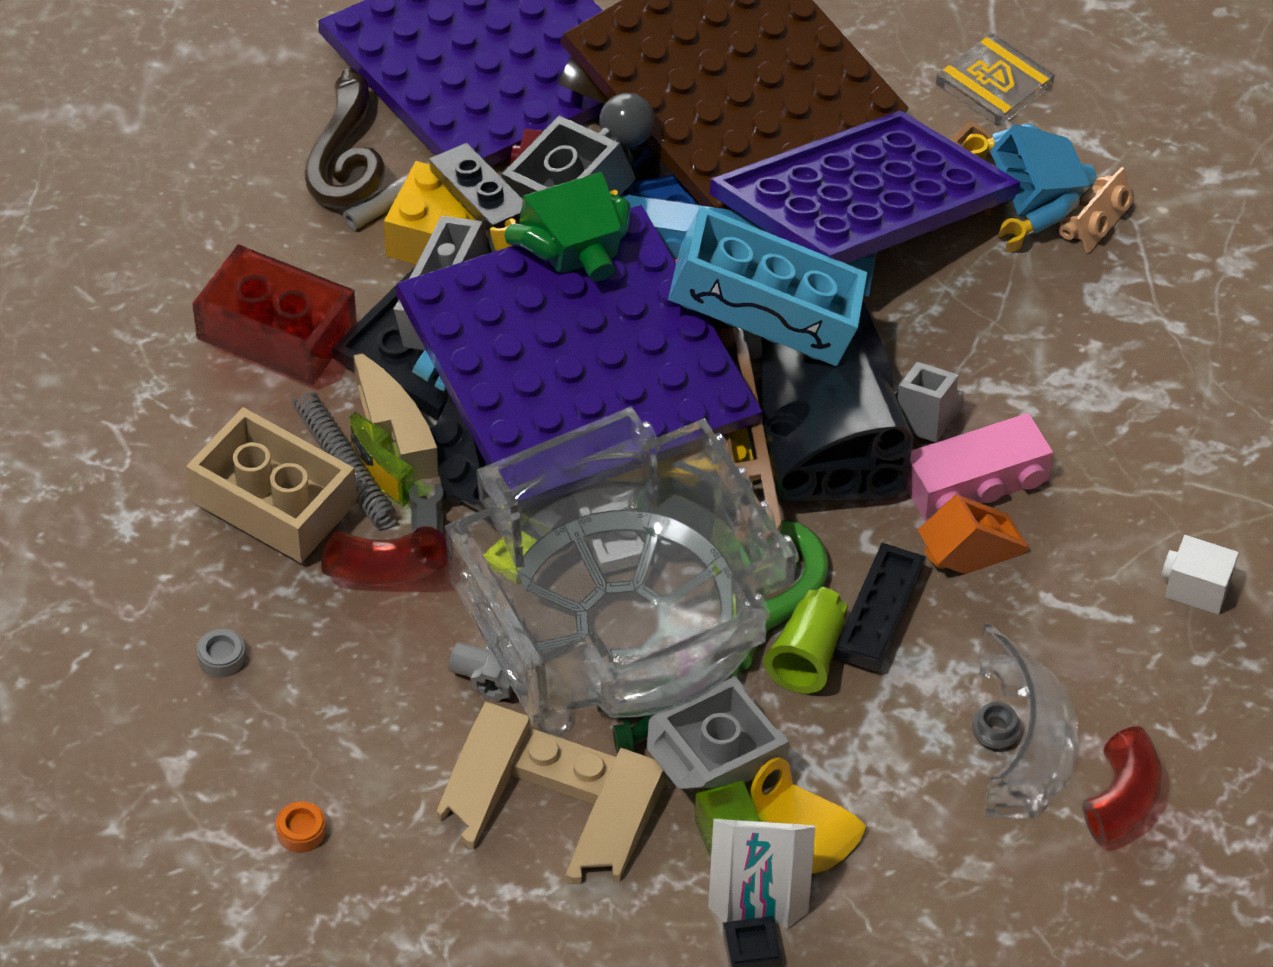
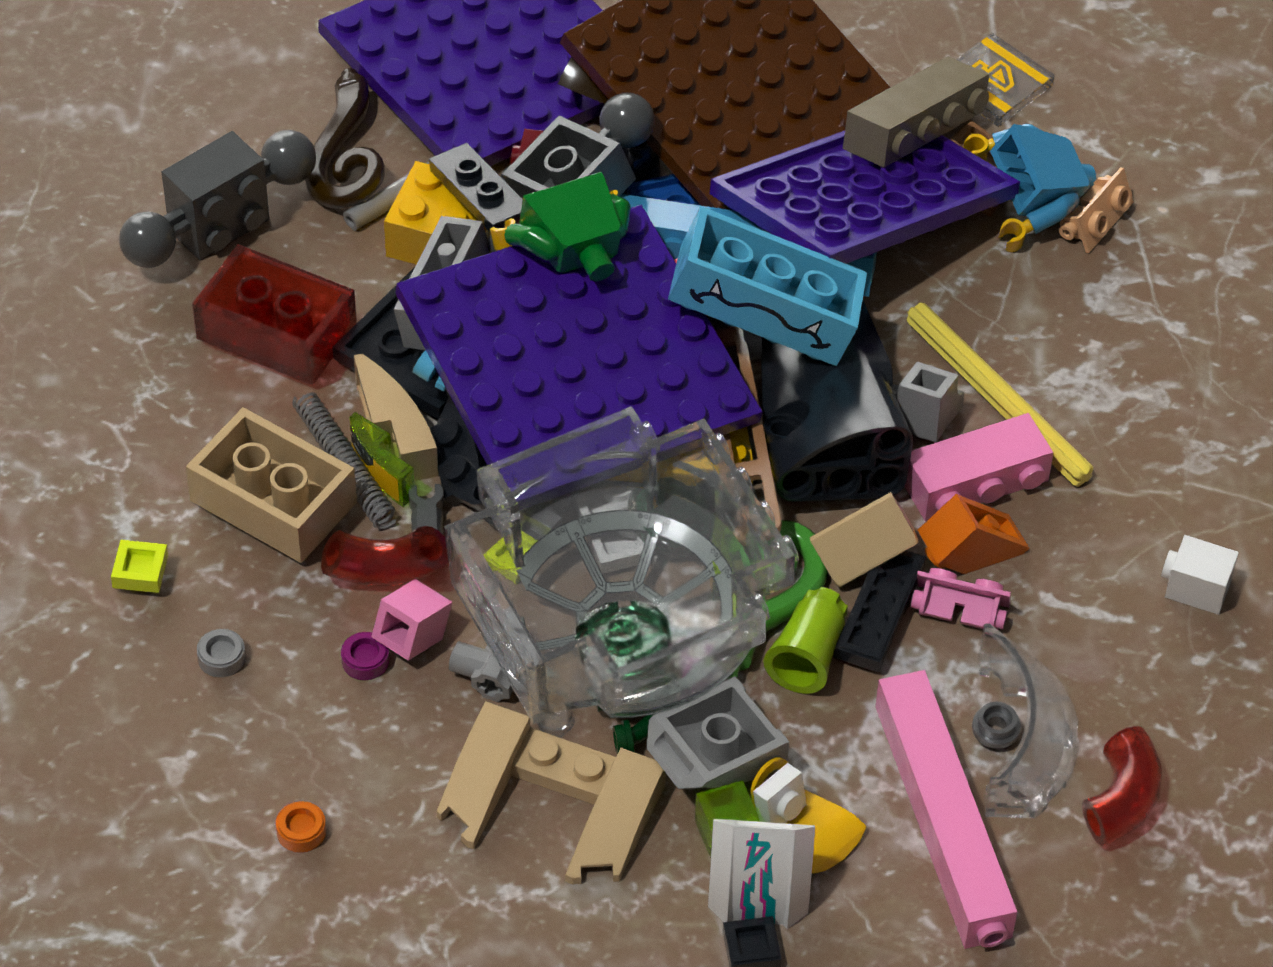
none -> neon yellow plate [111,540,168,593]
none -> dark grey brick [119,130,316,268]
none -> magenta tile [341,632,389,680]
none -> bright pink brick [371,579,452,661]
none -> clear green tile [575,601,672,675]
none -> white plate [753,763,807,823]
none -> tan slope [810,492,918,587]
none -> dark tan brick [843,56,989,168]
none -> bright pink brick [875,670,1017,949]
none -> light yellow axle [907,302,1093,487]
none -> bright pink hinge [911,568,1011,632]

